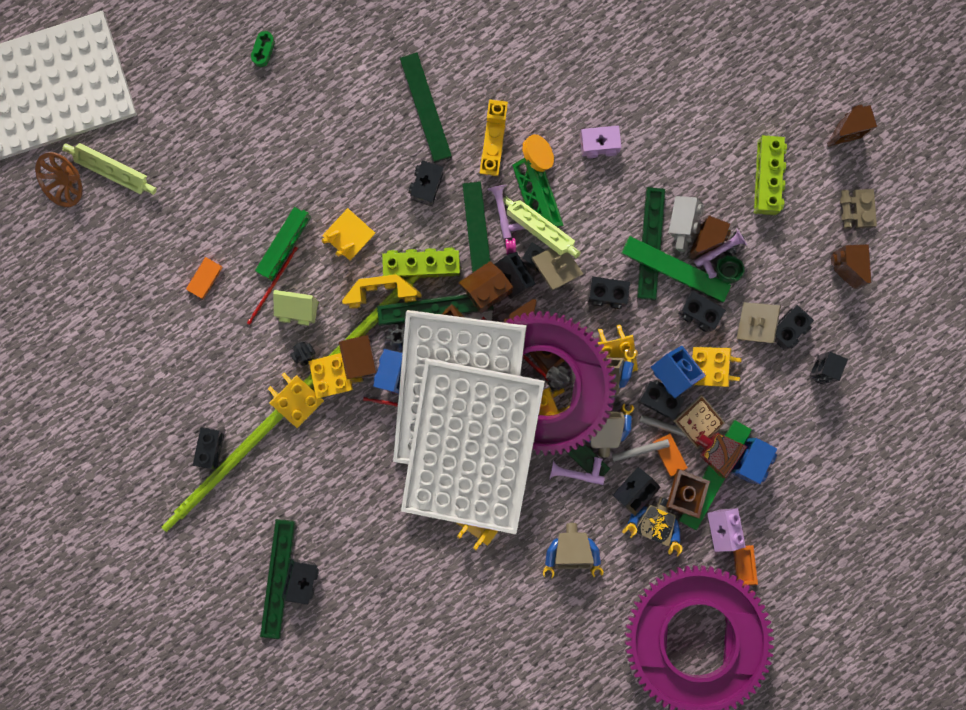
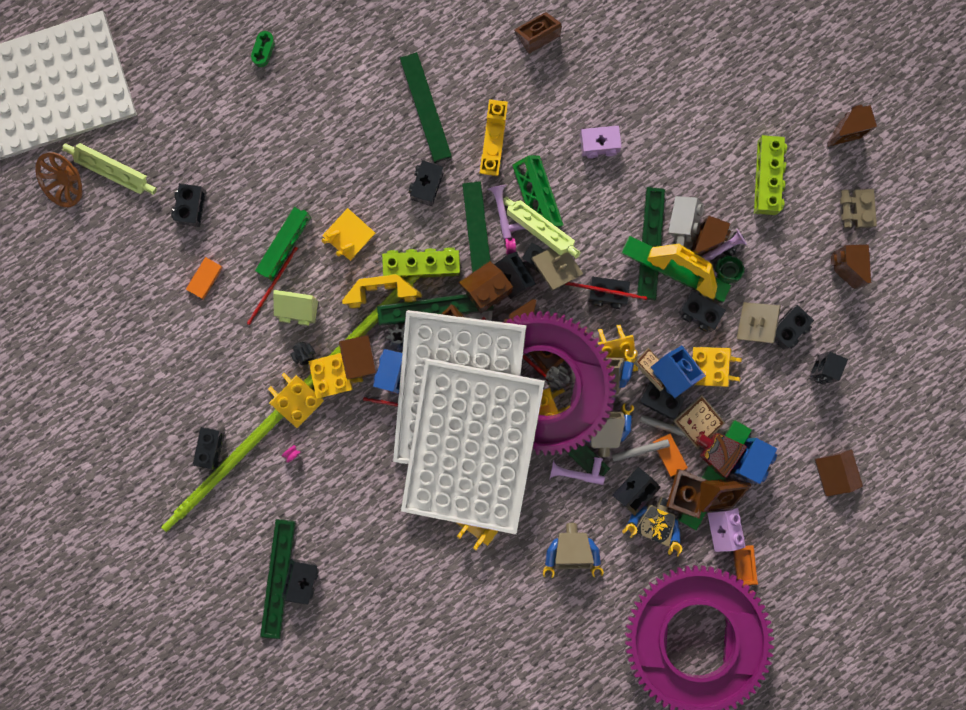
light orange tile [522,134,554,172] -> none
none -> black brick [171,183,206,227]
none -> dark pink bush [281,445,301,463]
none -> reddish brown slope [514,12,562,54]
none -> red piece [565,282,647,300]
none -> piece [634,348,665,391]
none -> yellow slope [647,244,717,299]
none -> reddish brown slope [701,478,752,512]
none -> reddish brown slope [814,449,863,497]

